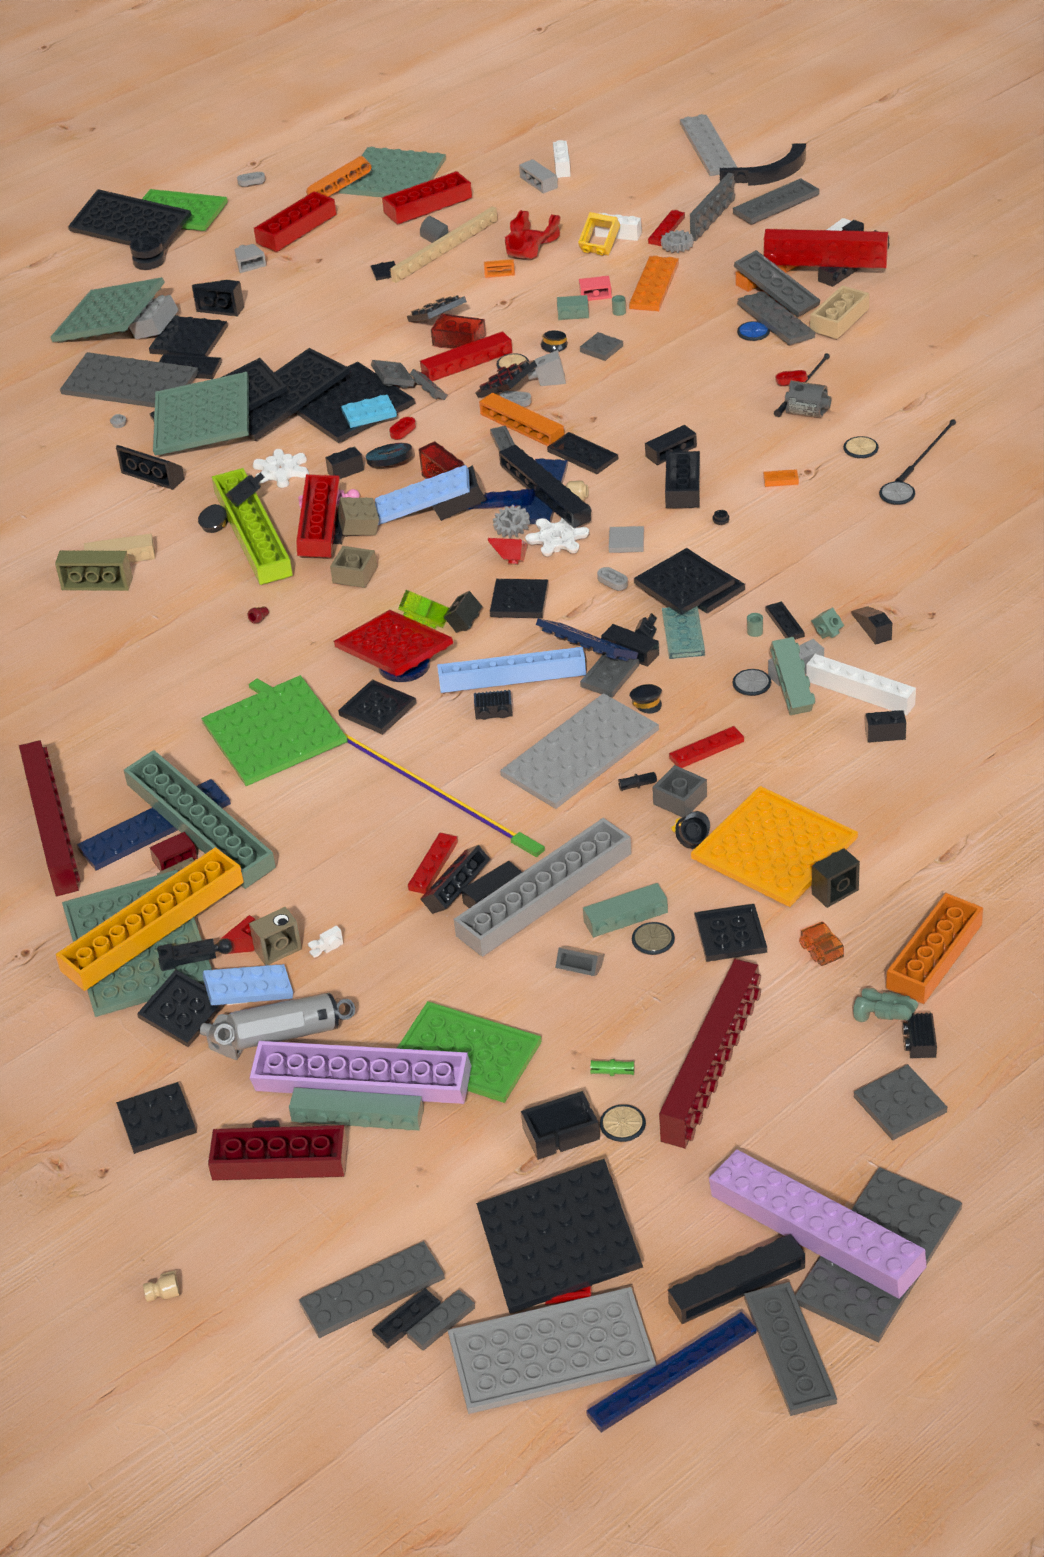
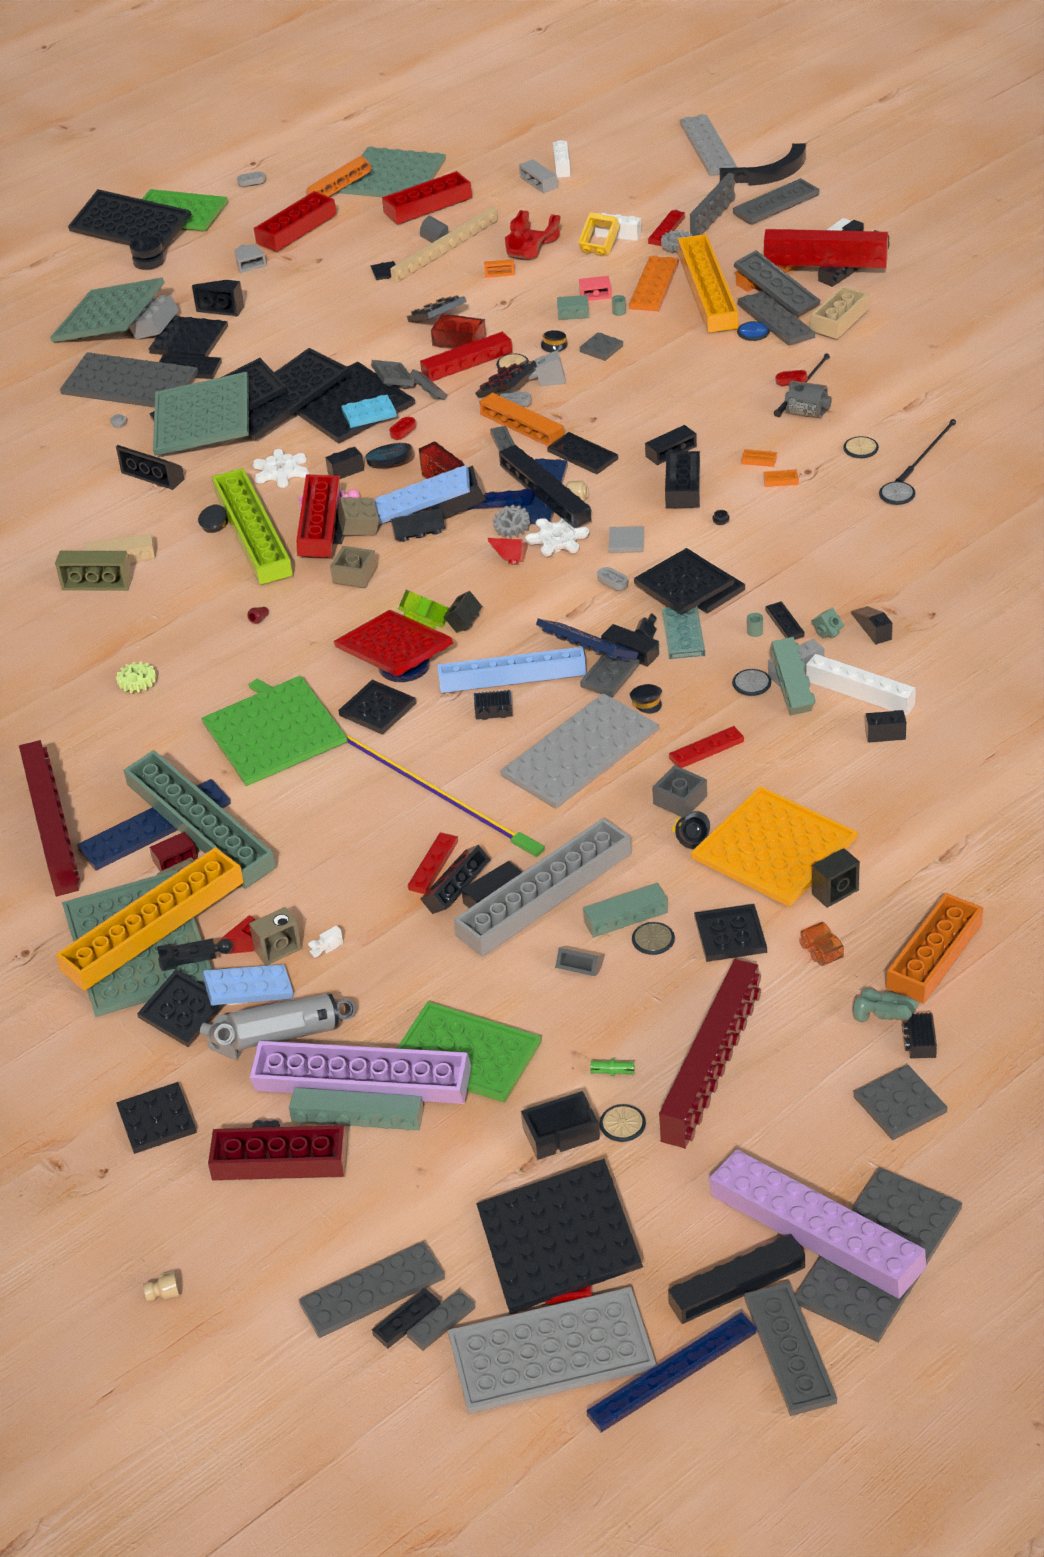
black hinge [225,472,265,507] -> none
black plate [490,578,549,618] -> none
black axle [618,772,657,791] -> none
none -> yellowish green gear [116,661,156,693]
none -> black brick [390,508,445,542]
none -> light orange brick [678,234,738,333]
none -> orange tile [741,449,777,467]

